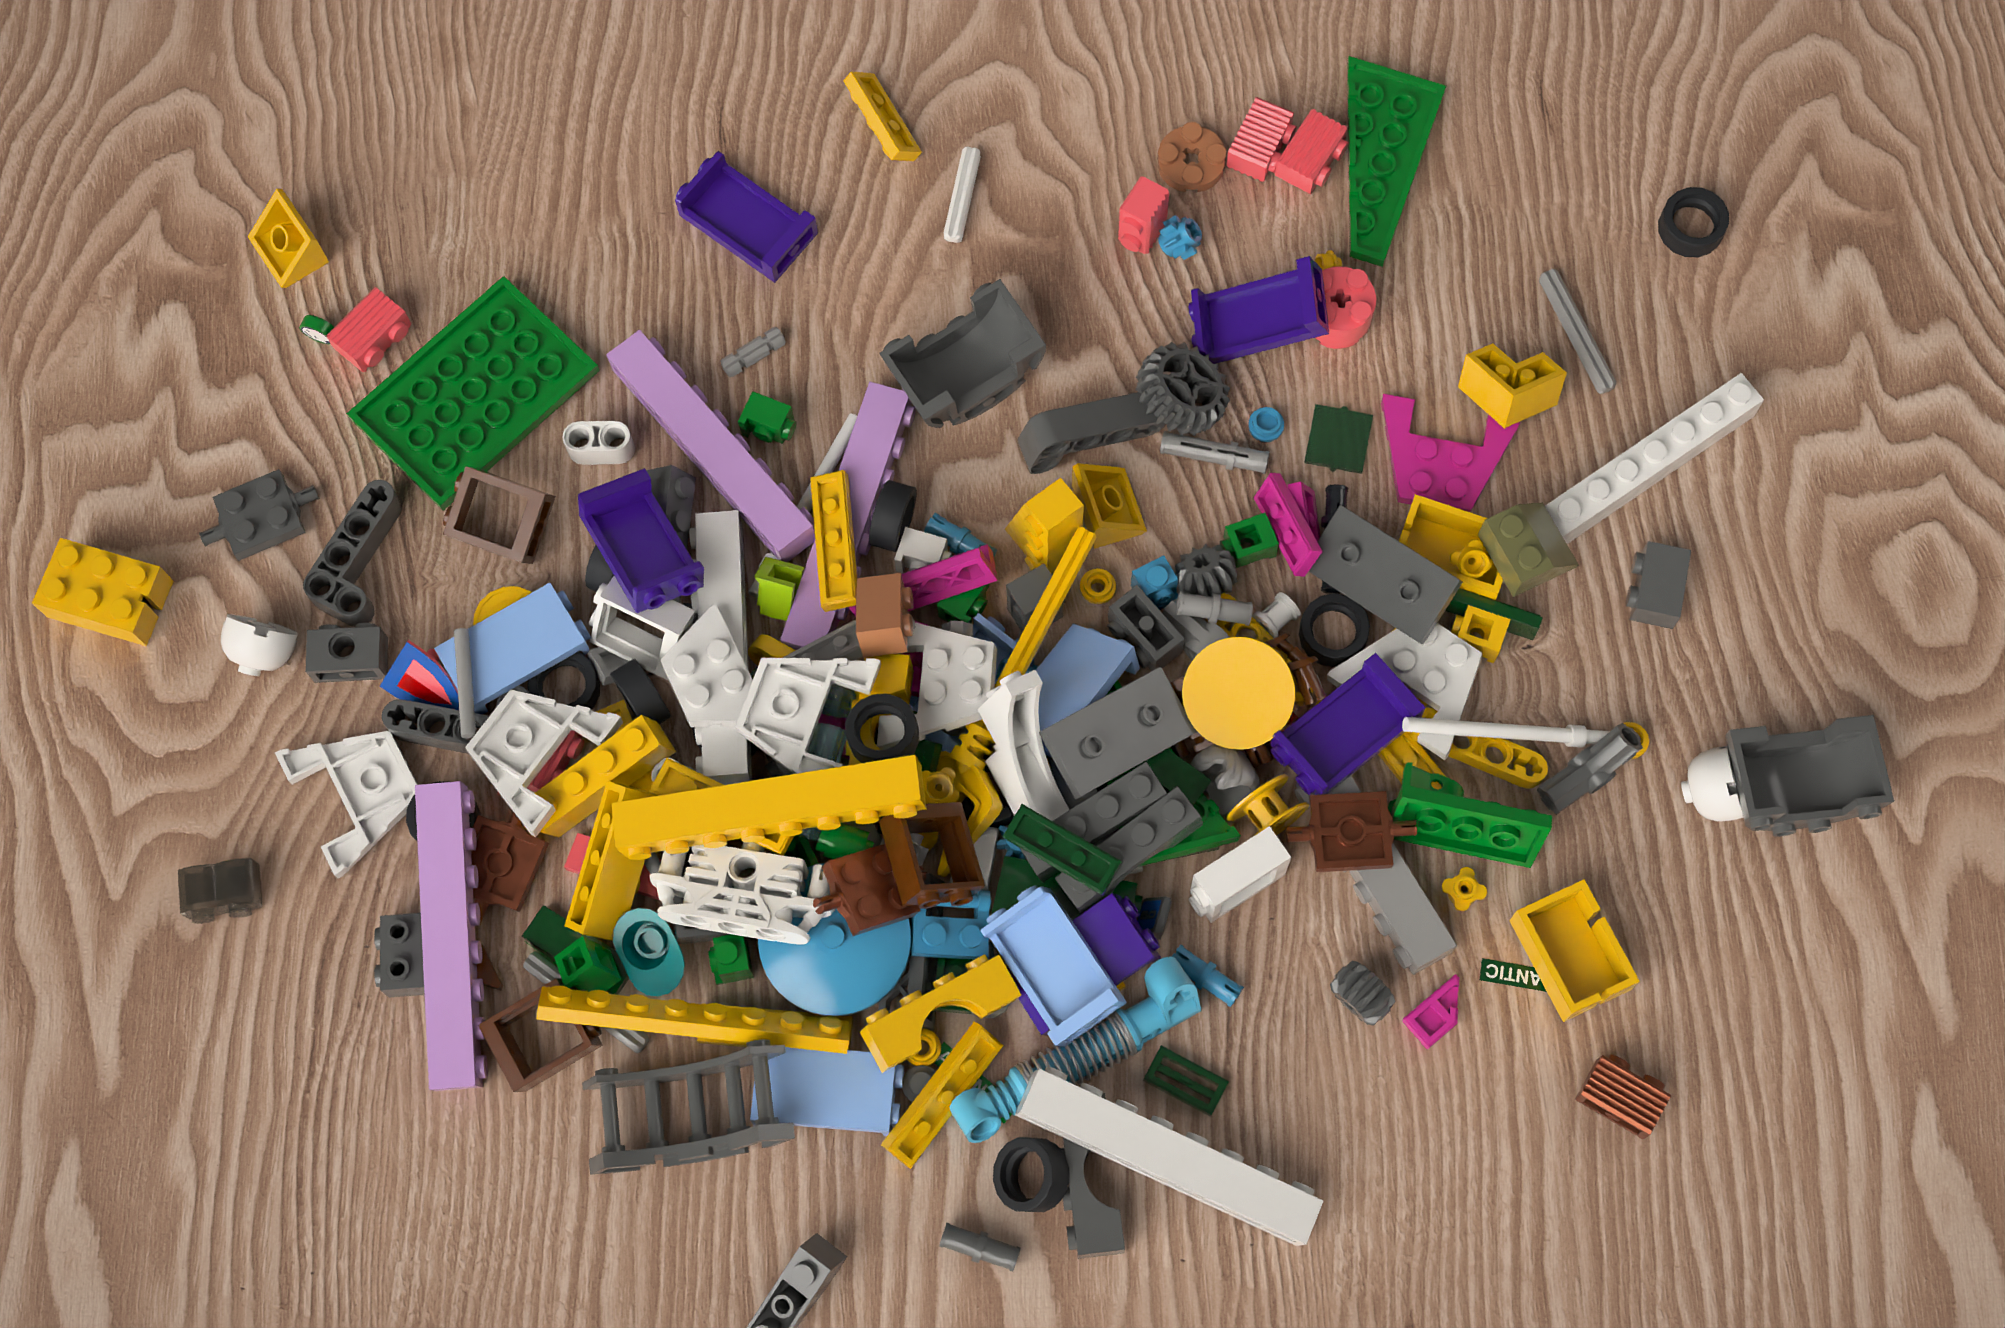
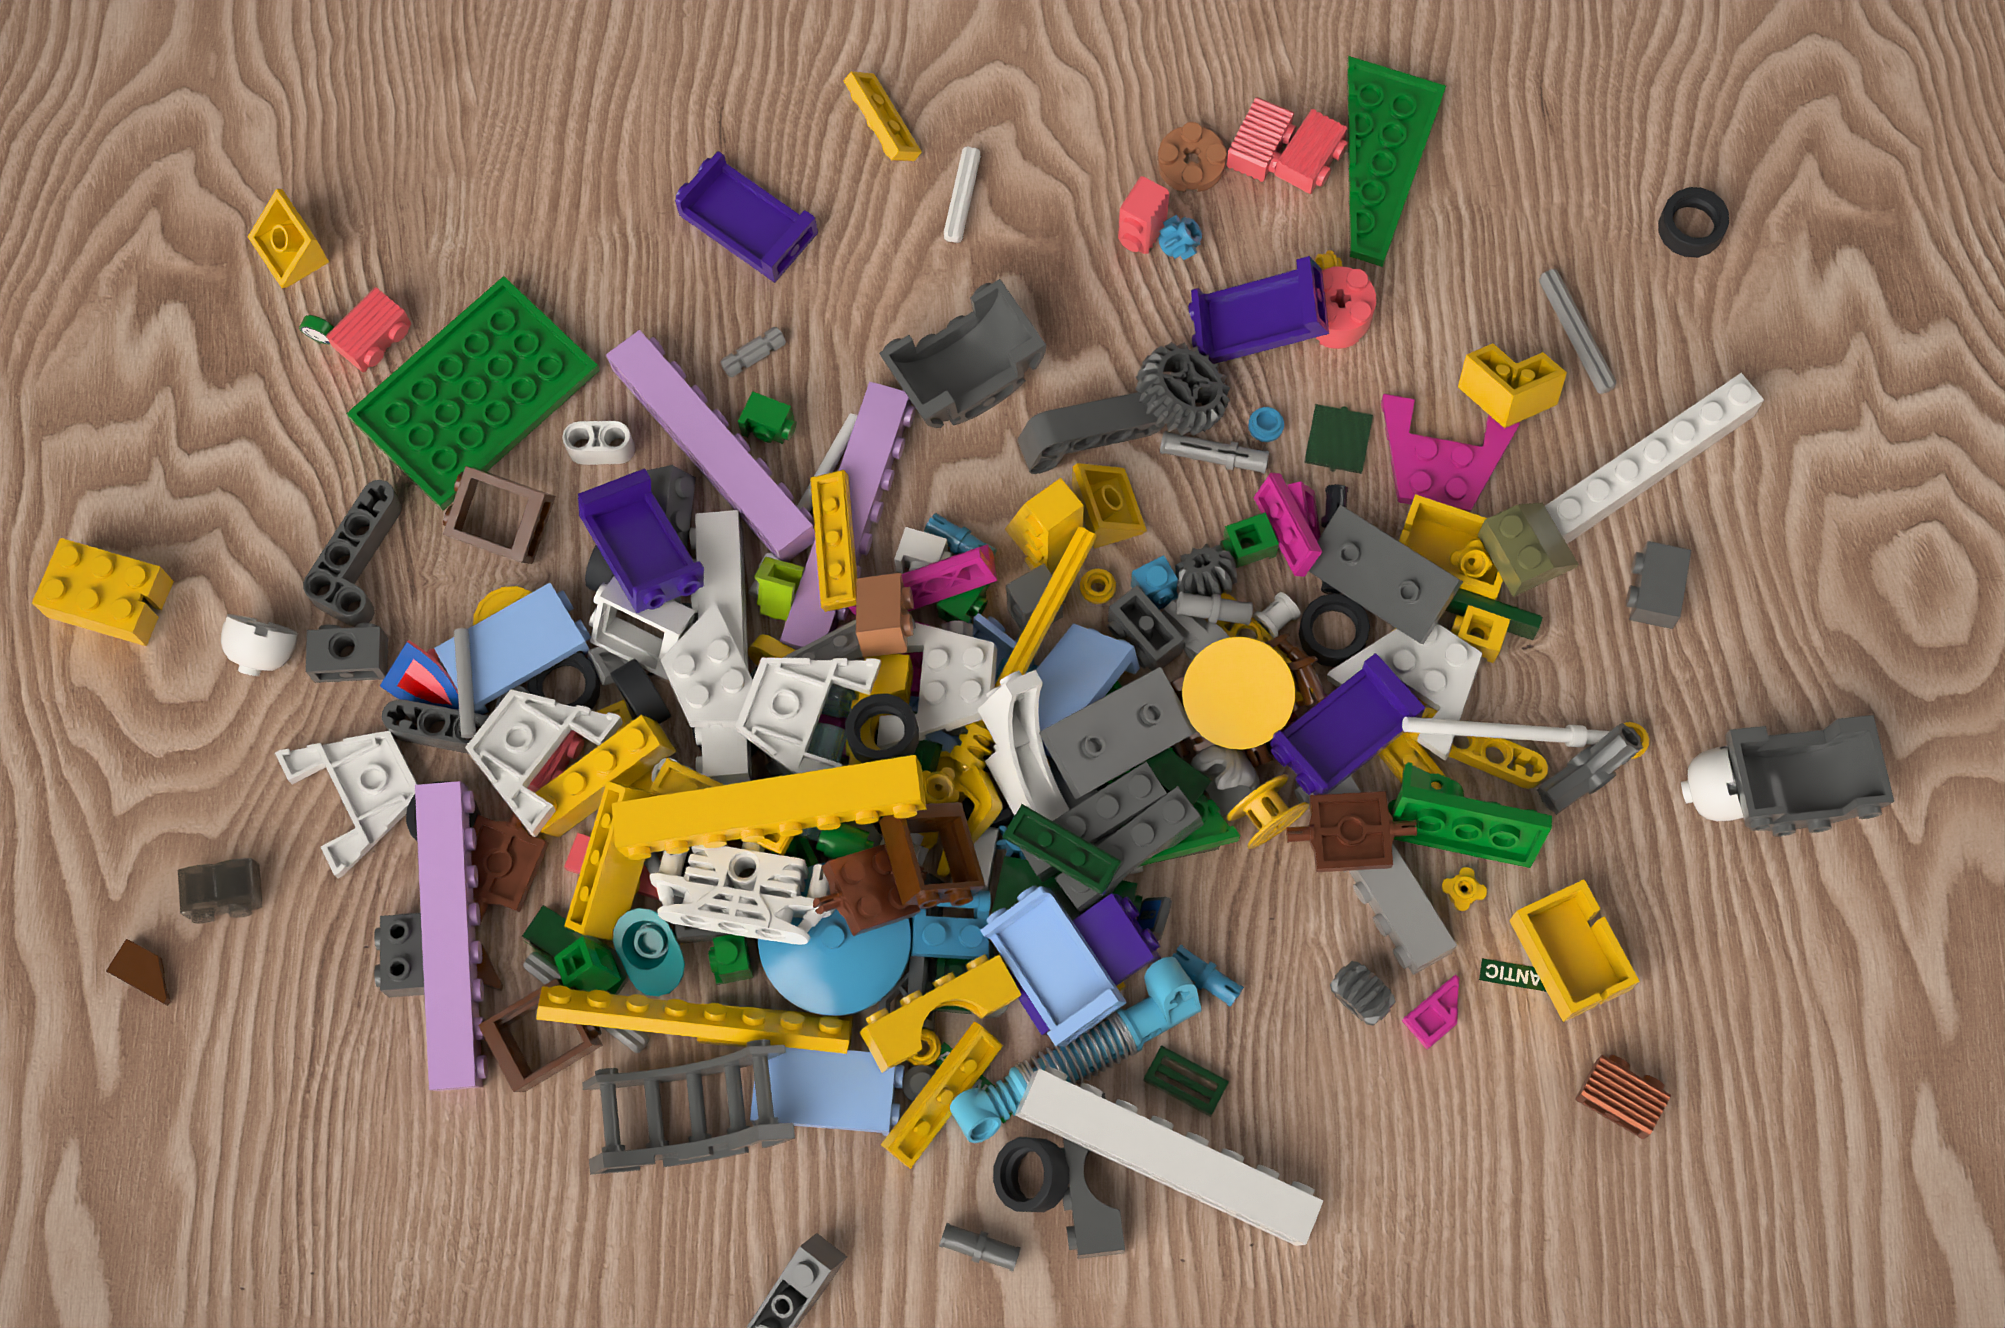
dark grey plate [199,469,320,561] -> none
black tyre [869,480,917,552] -> none
white window [1189,826,1291,923] -> none
none -> reddish brown tile [106,939,171,1006]

